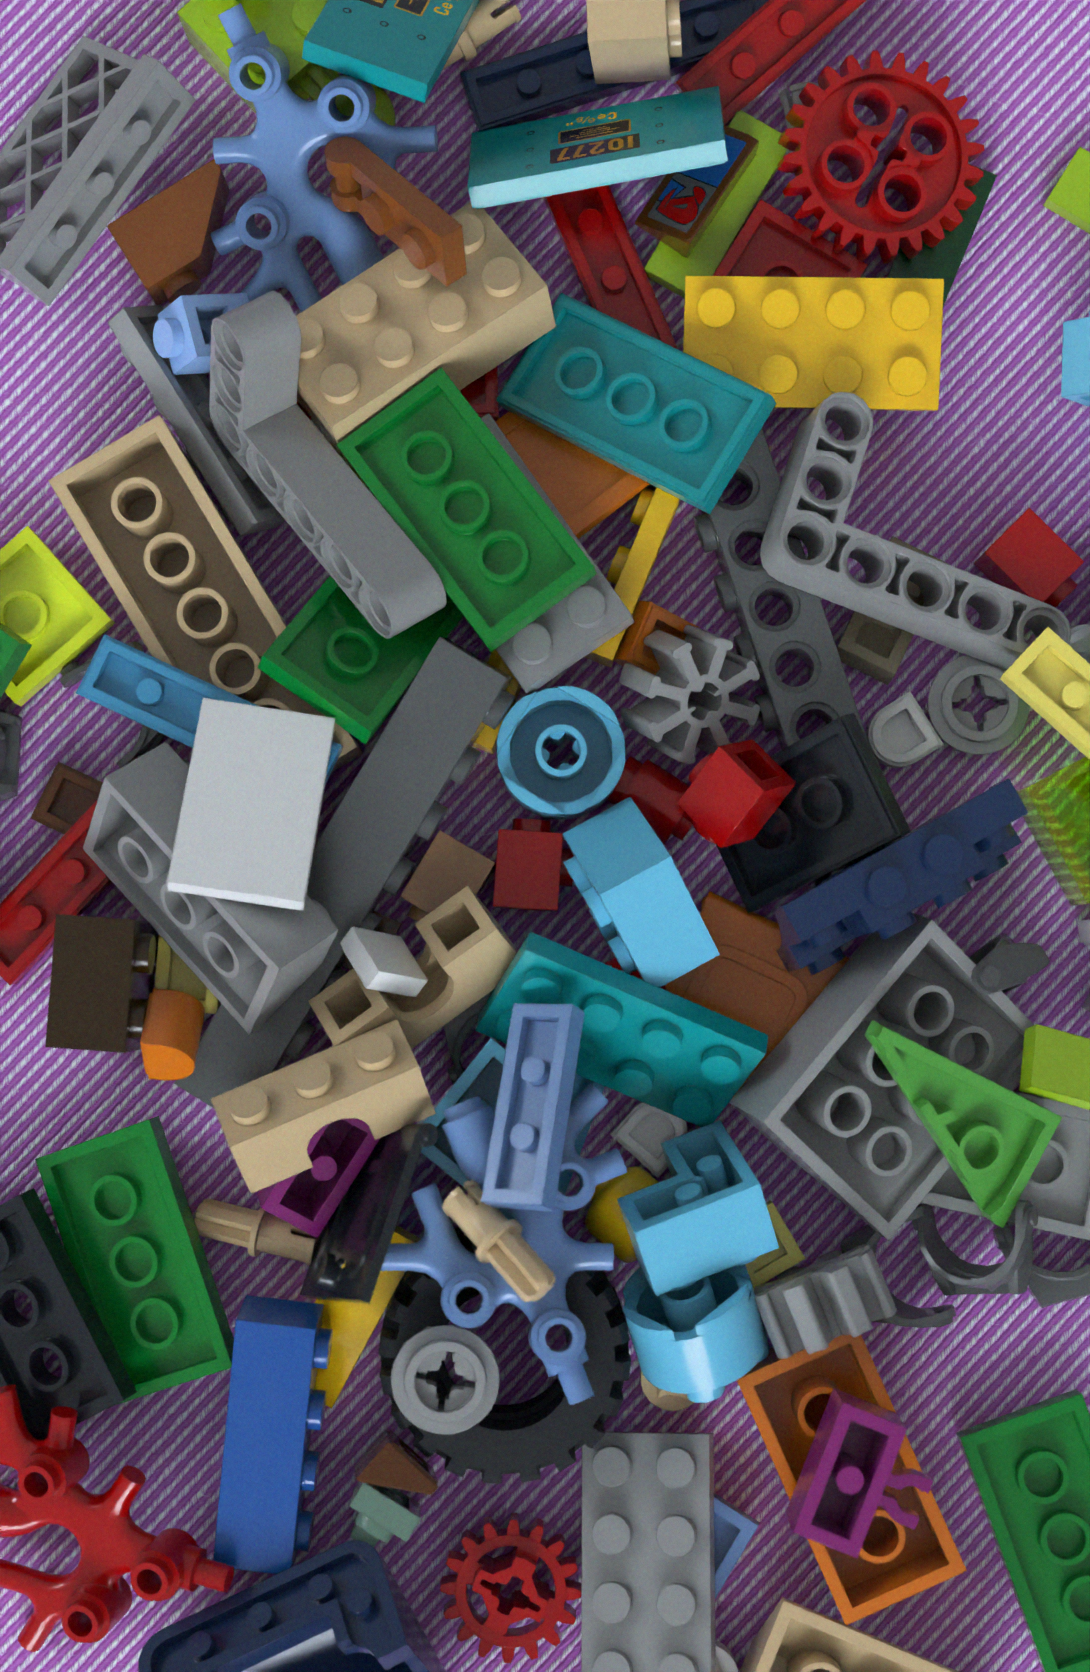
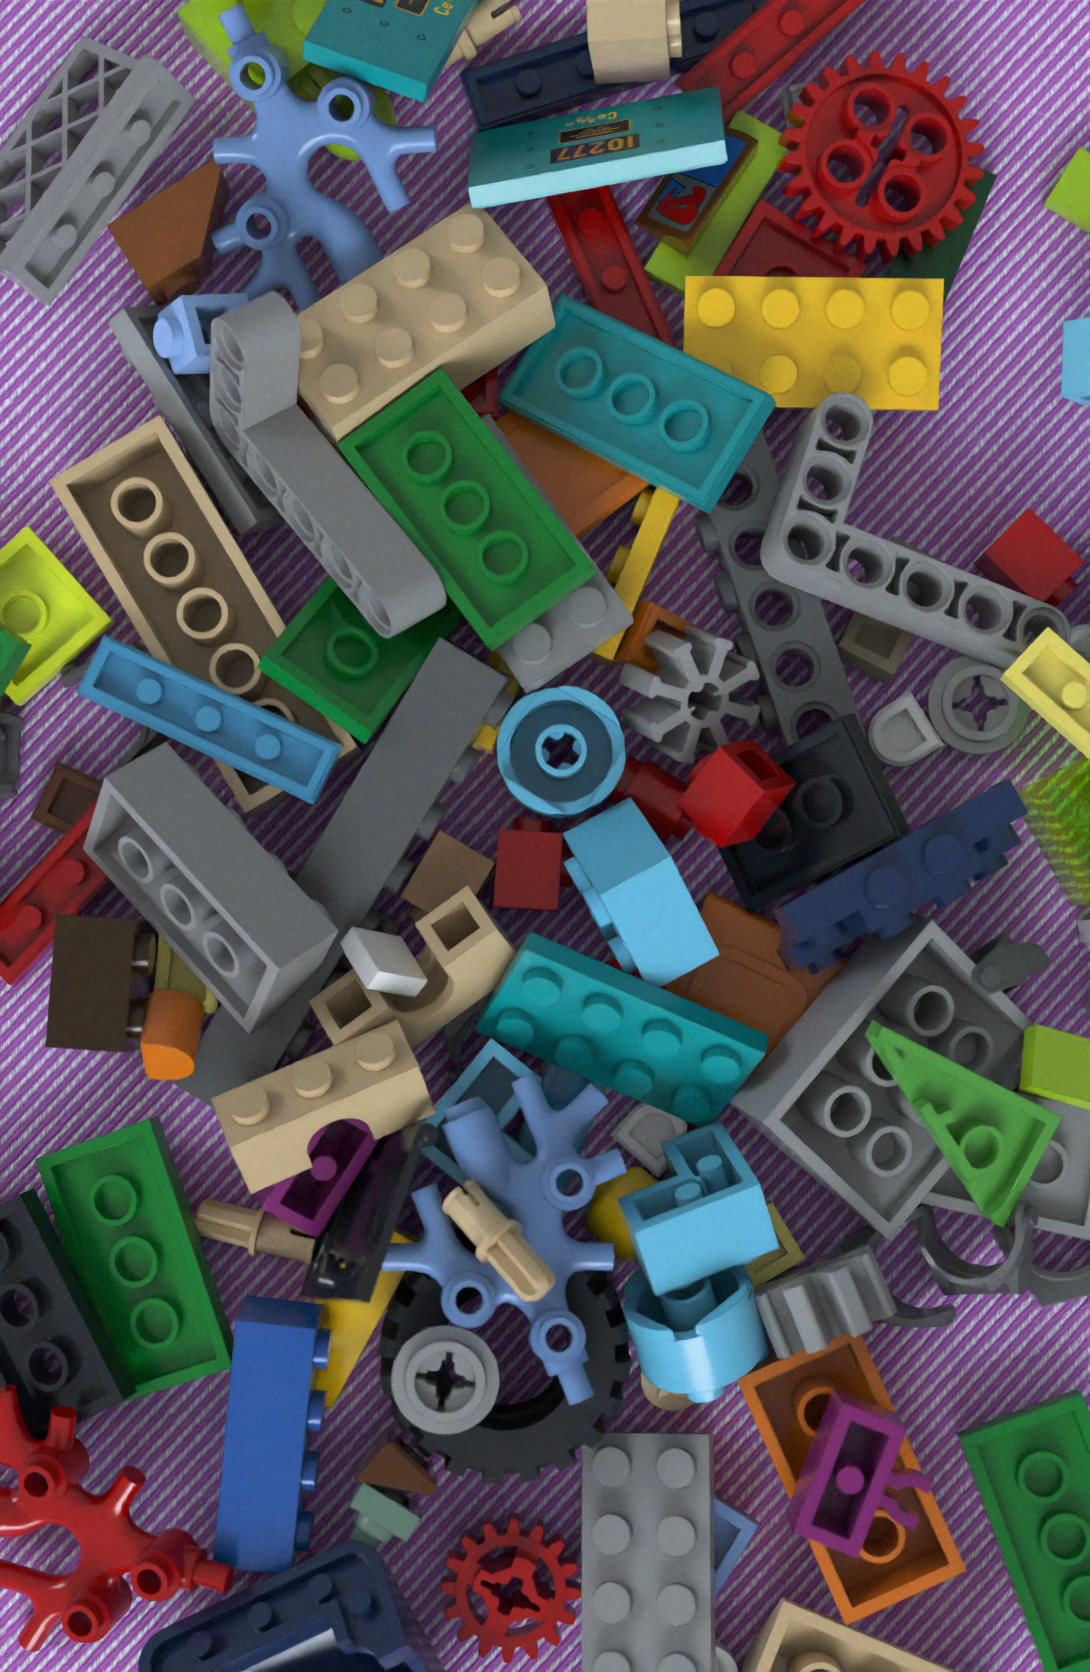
white tile [167,698,335,911] -> none
dark orange plate [324,136,467,287] -> none
medium blue plate [481,1003,585,1211] -> none

